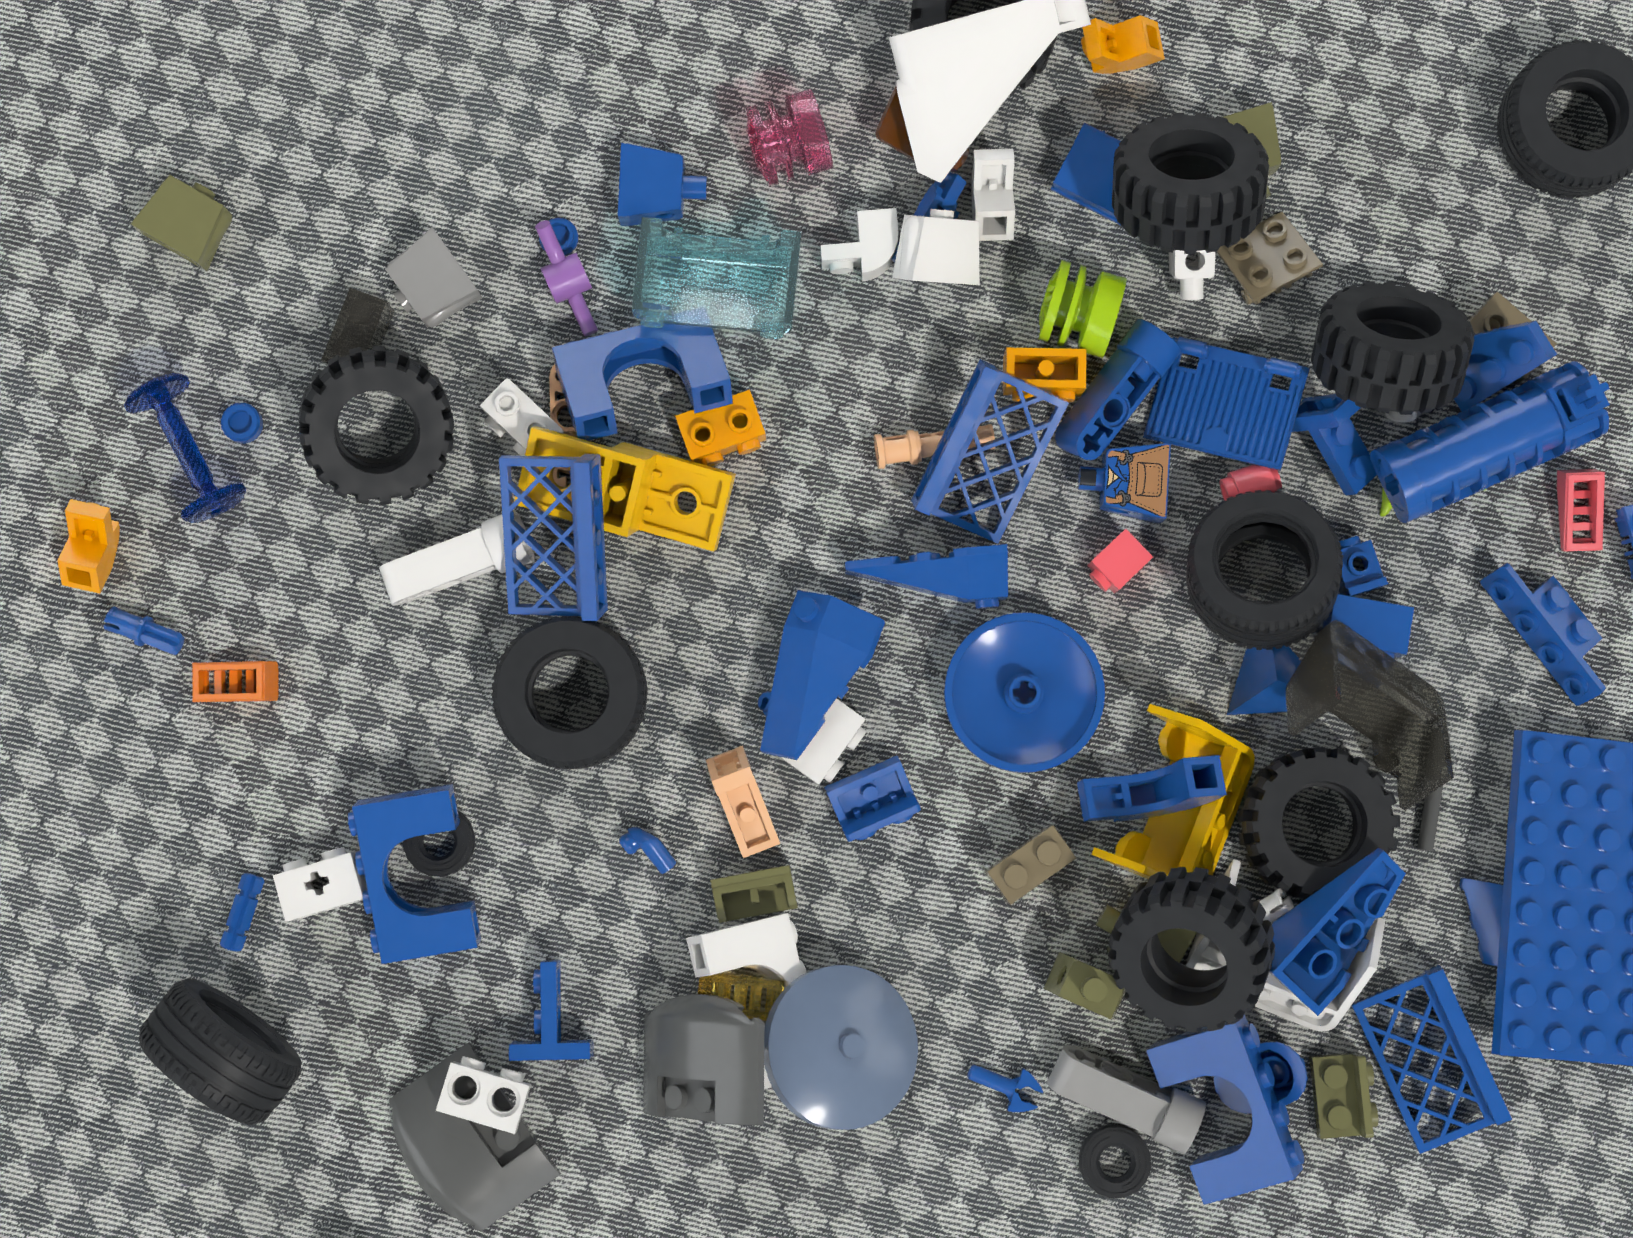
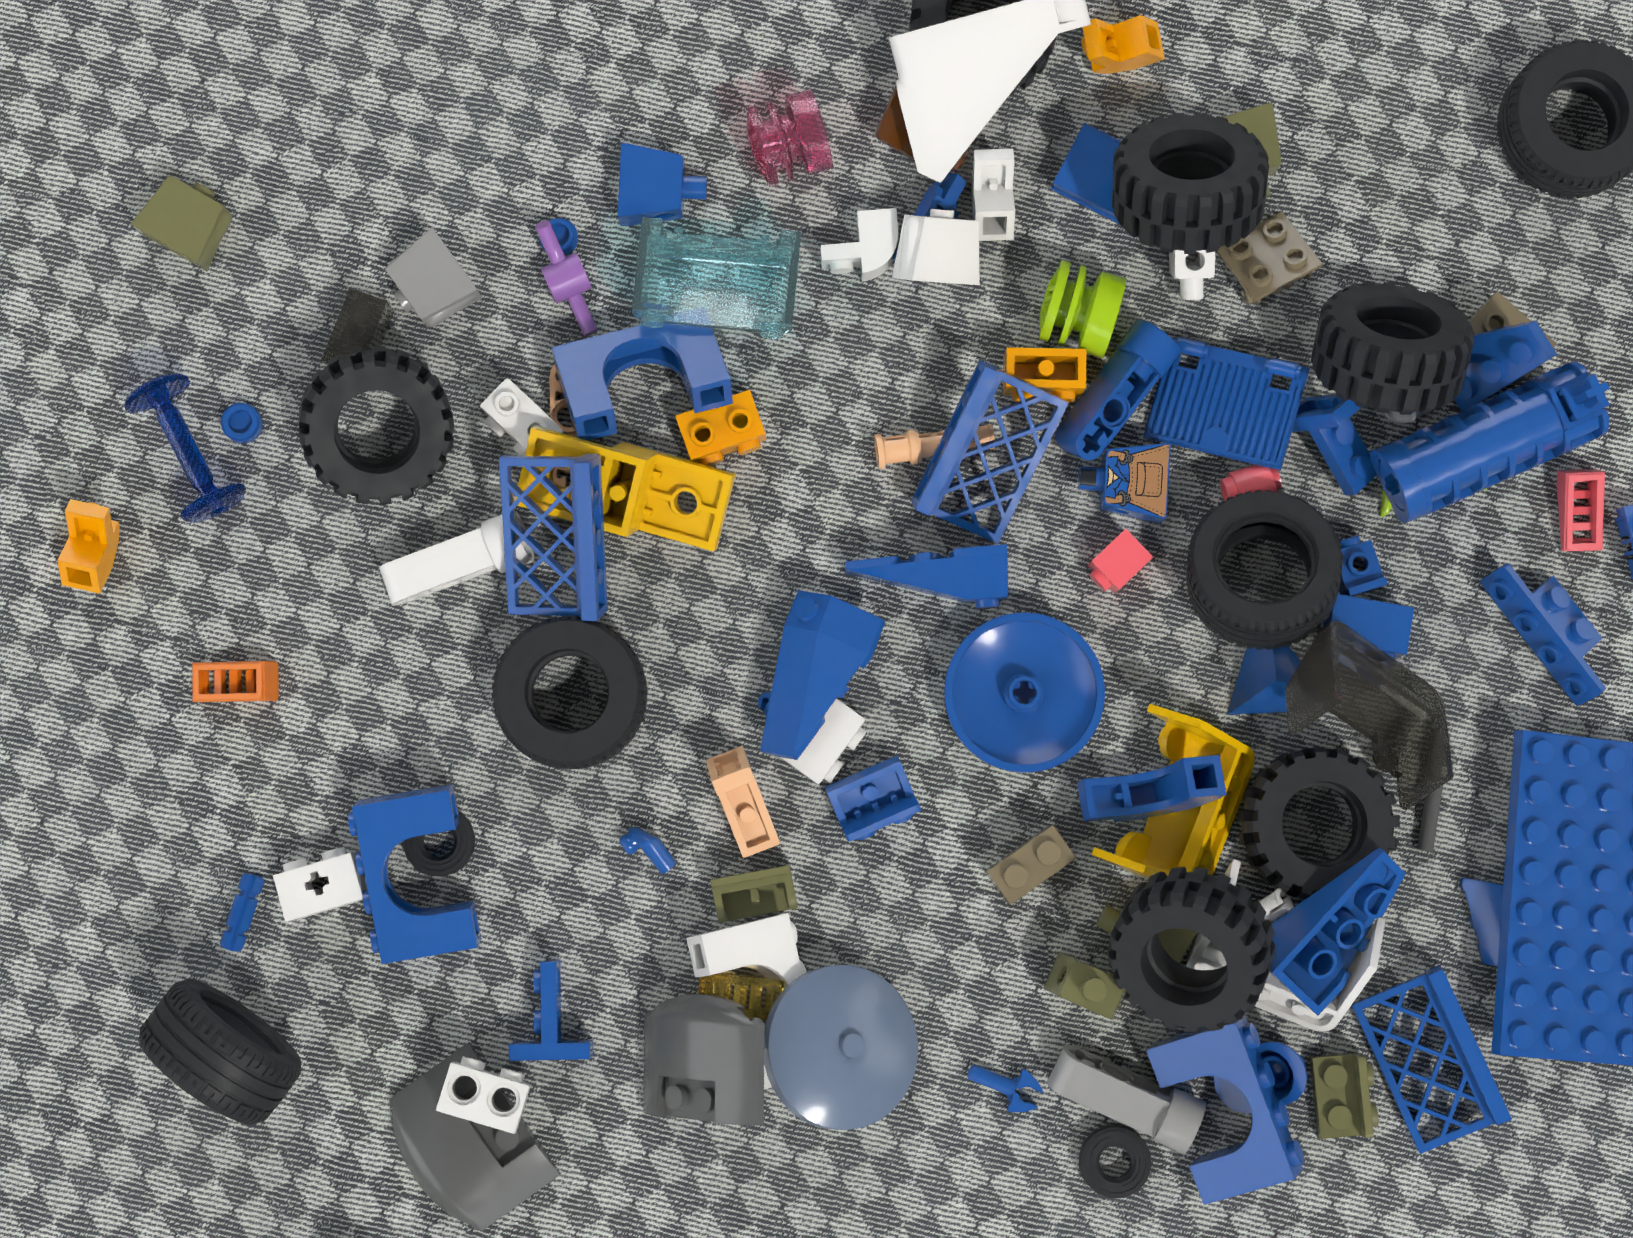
blue axle [104,606,185,655] -> none

